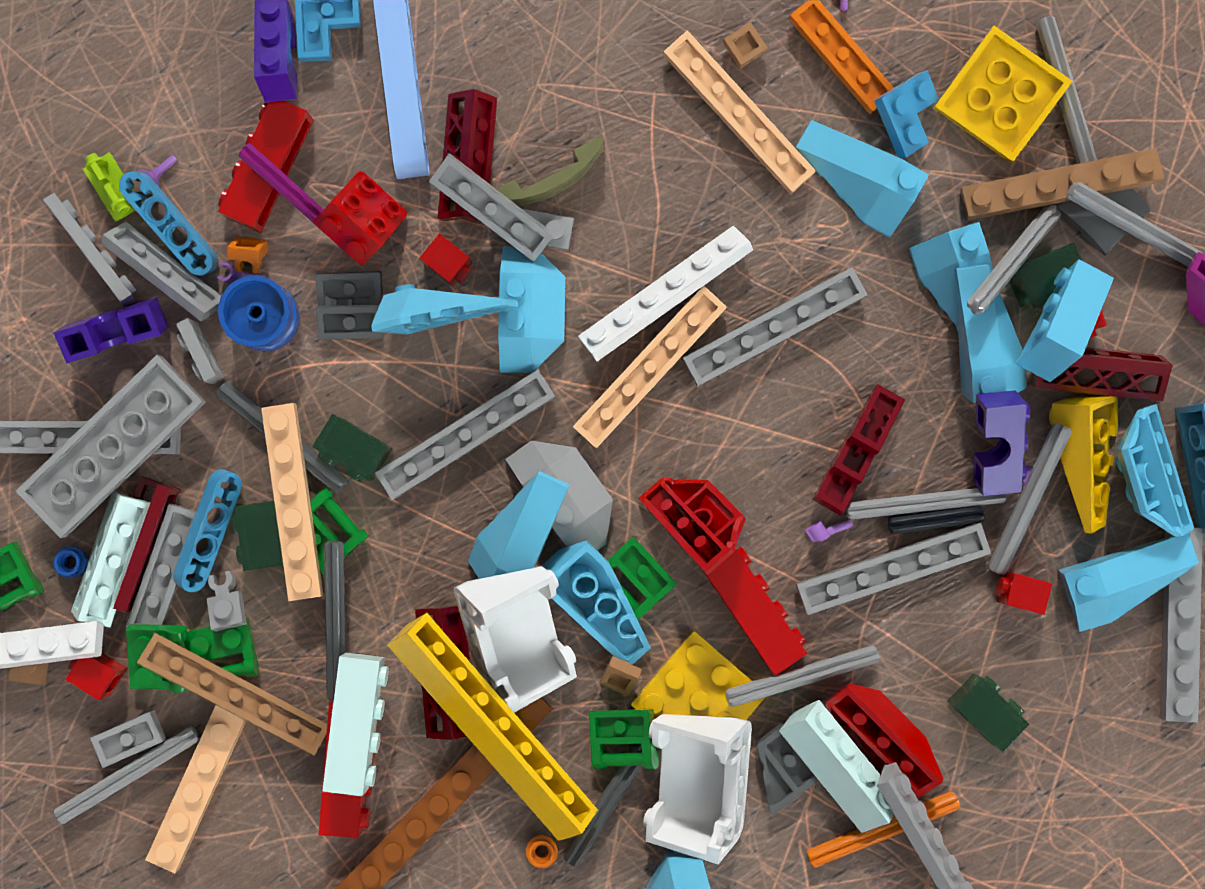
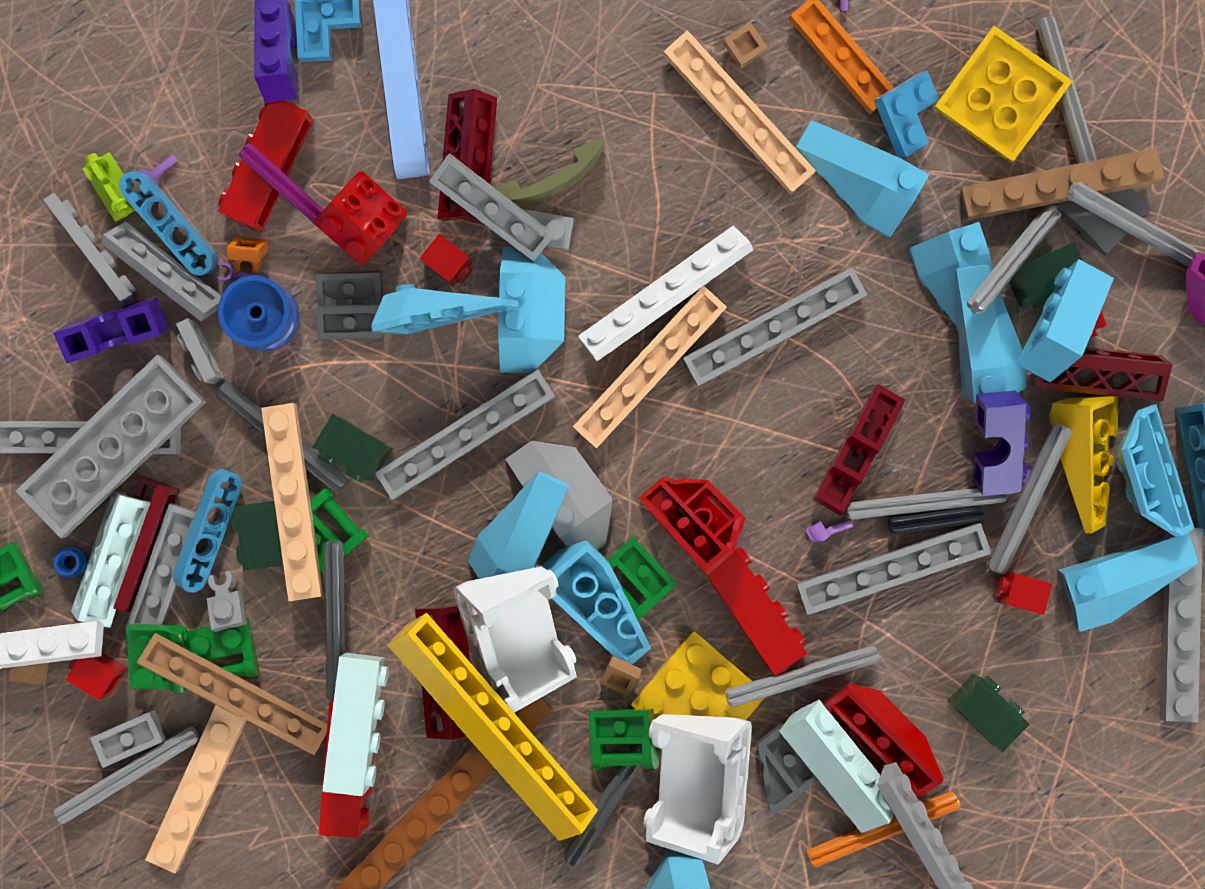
orange plate [526,834,558,868] -> none

